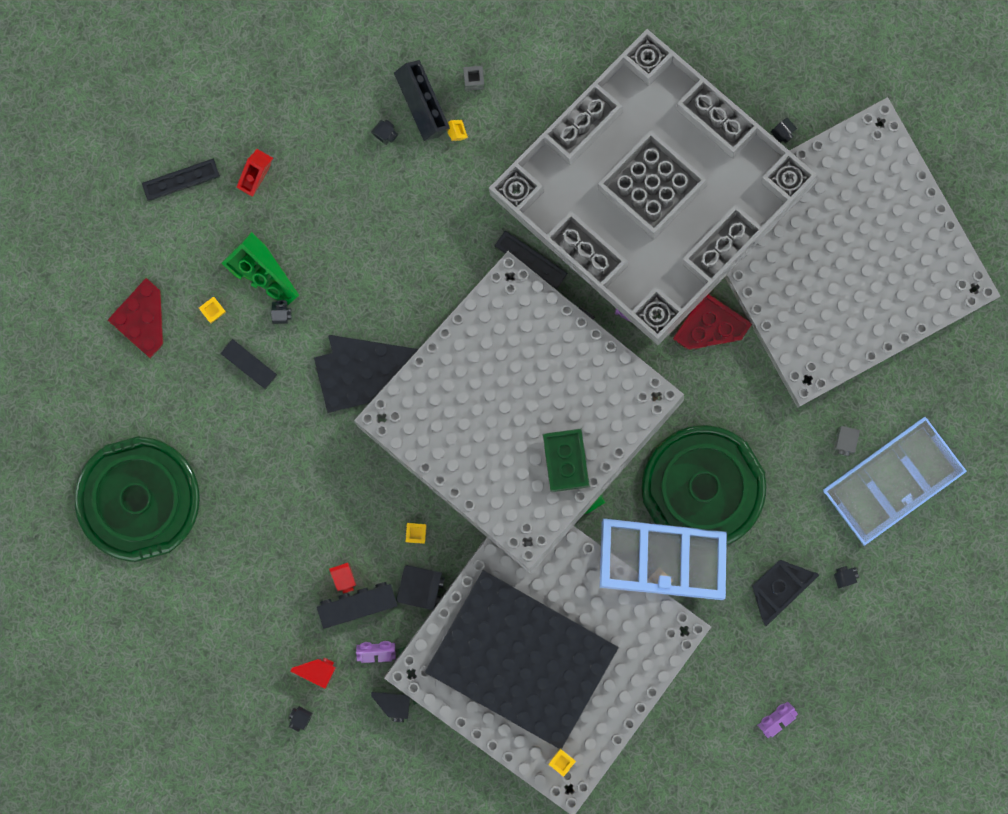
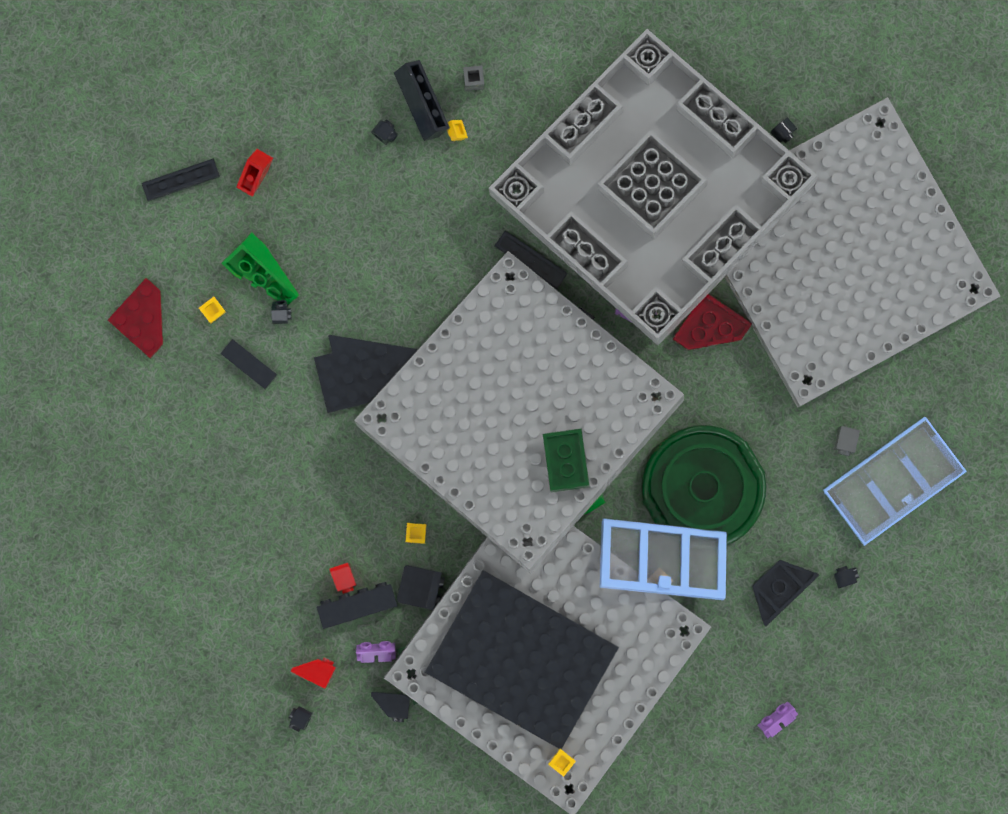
dark green piece [74,436,200,563] -> none

